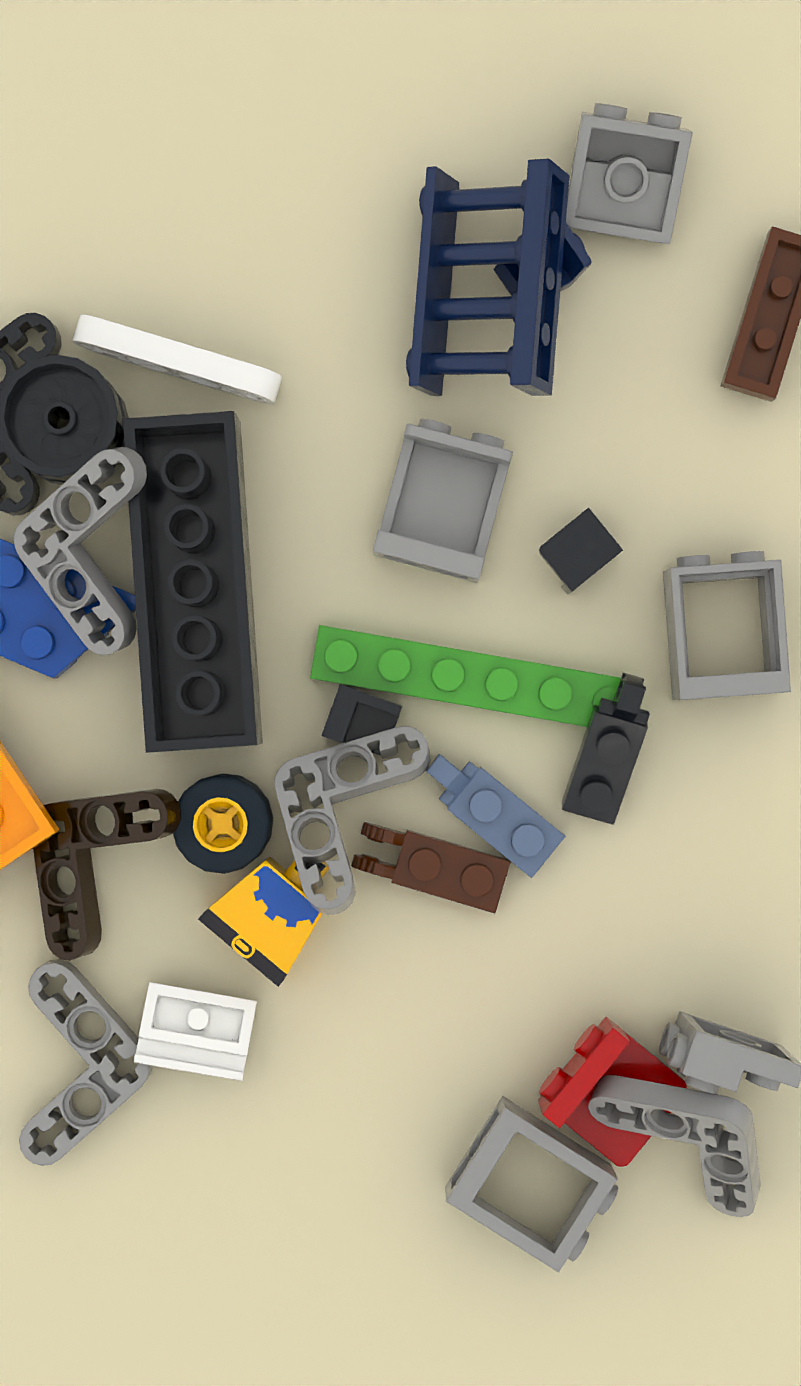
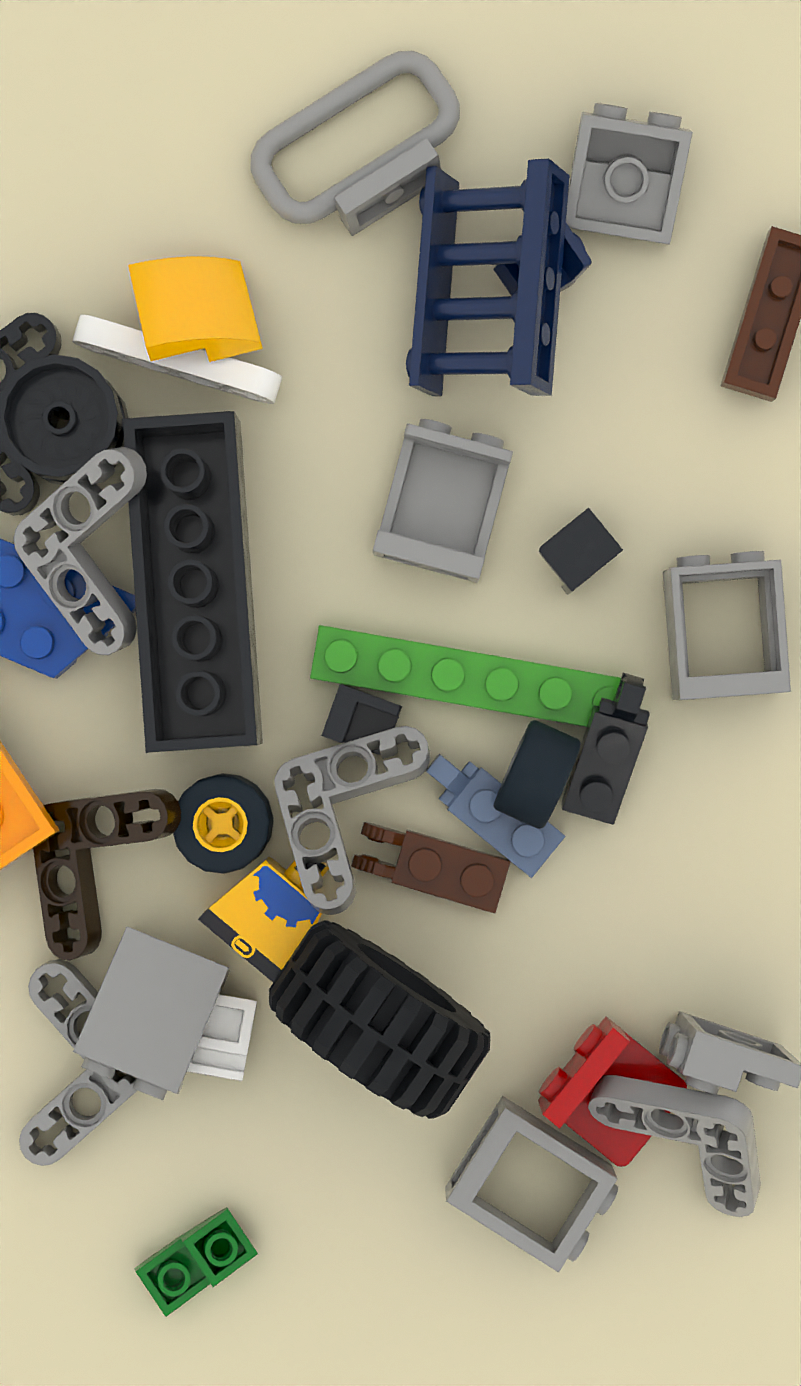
none -> light grey panel [73,927,230,1100]
none -> yellow slope [128,256,263,362]
none -> green slope [135,1207,258,1317]
none -> light grey bar [250,51,460,236]
none -> black tyre [269,920,490,1119]
none -> black wheel [493,720,581,829]

